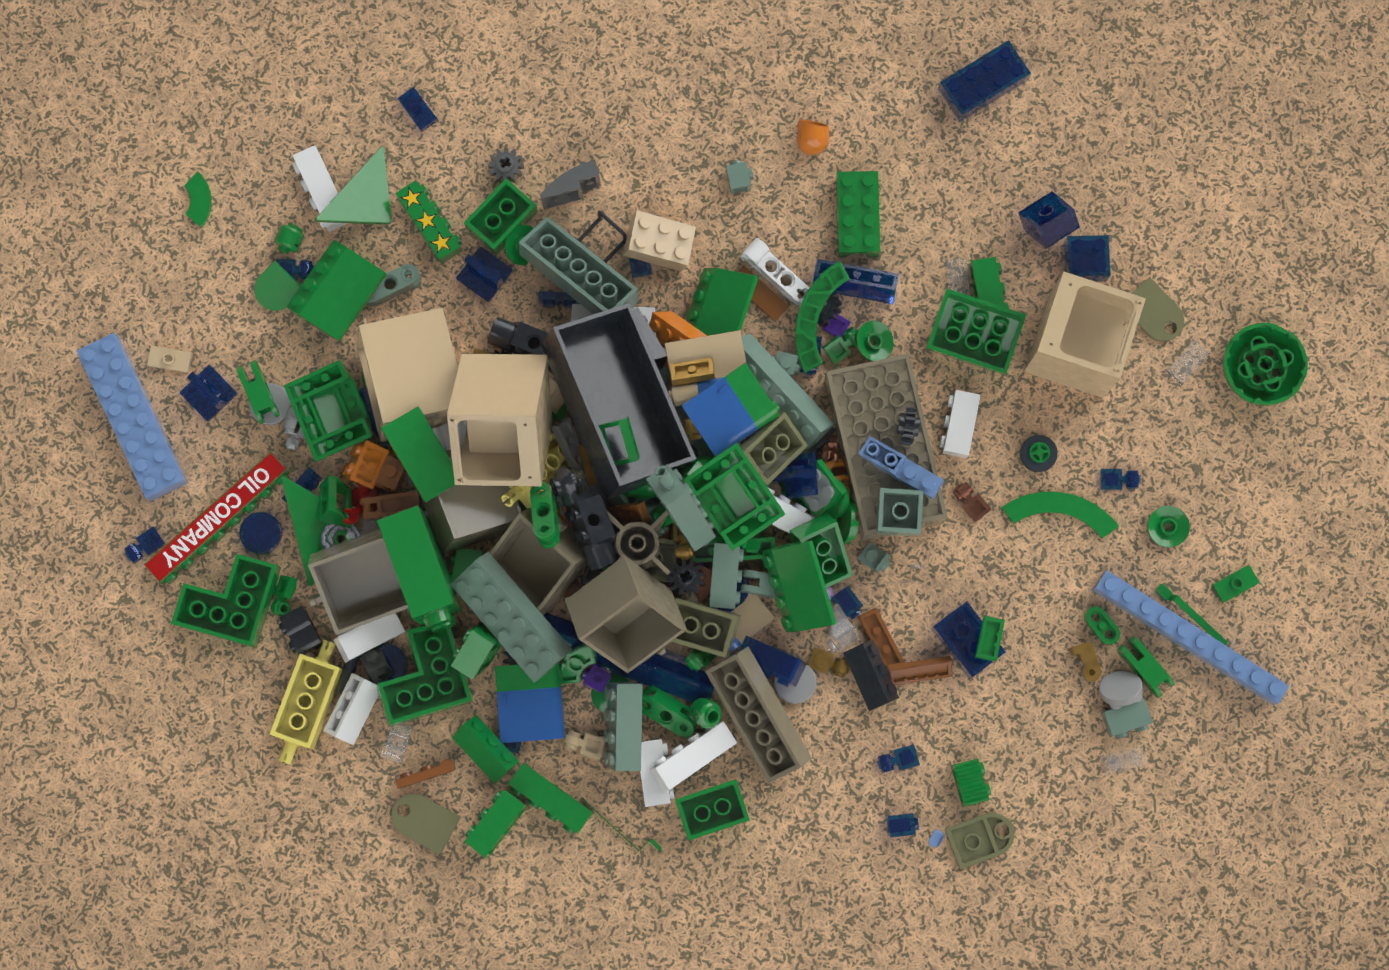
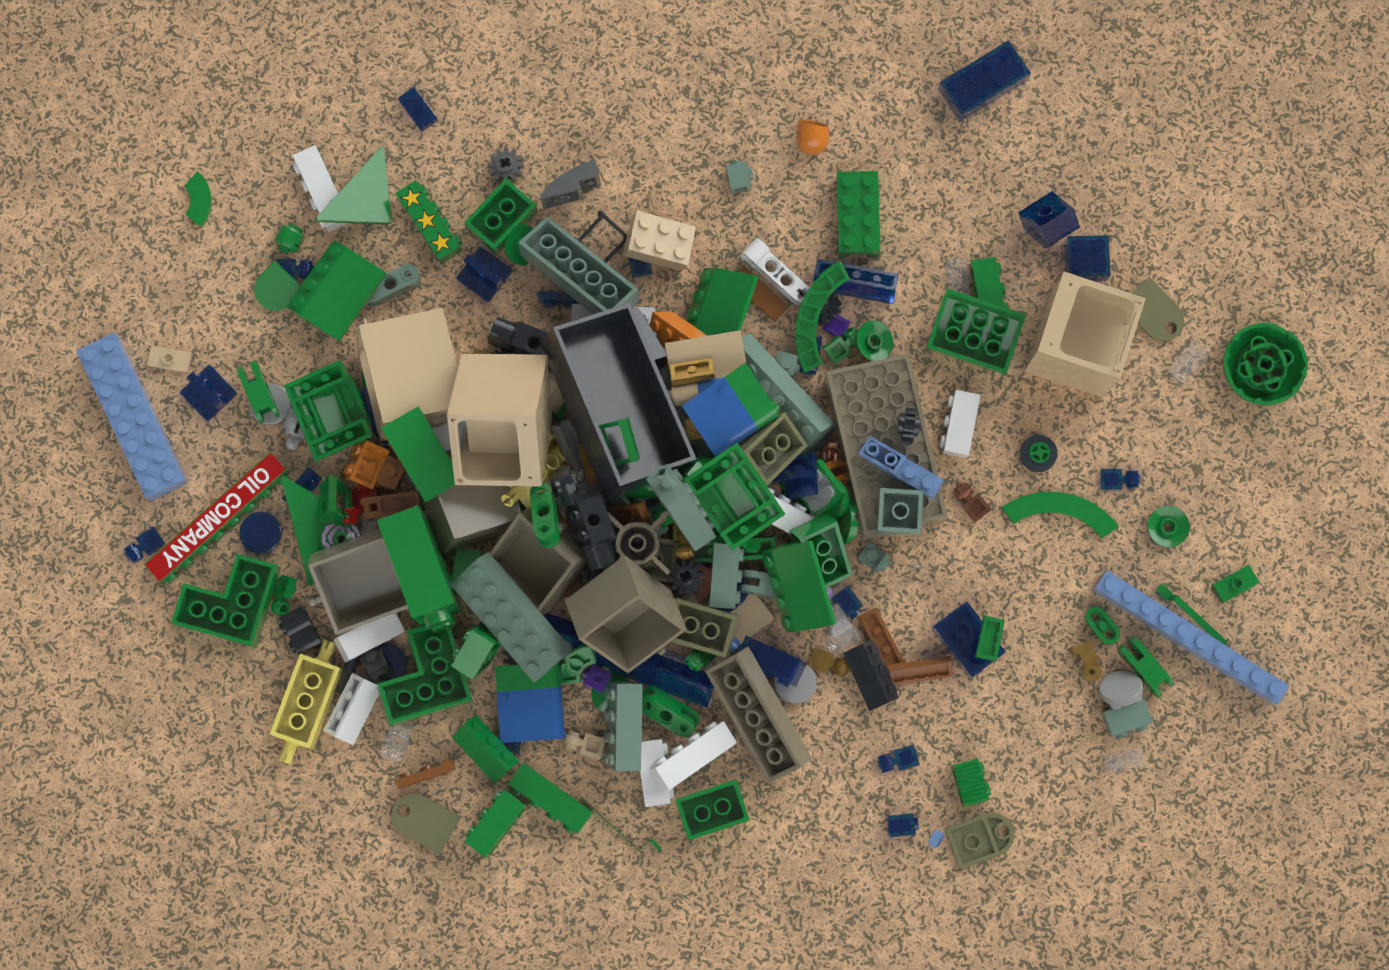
green head [690,698,721,728] -> none

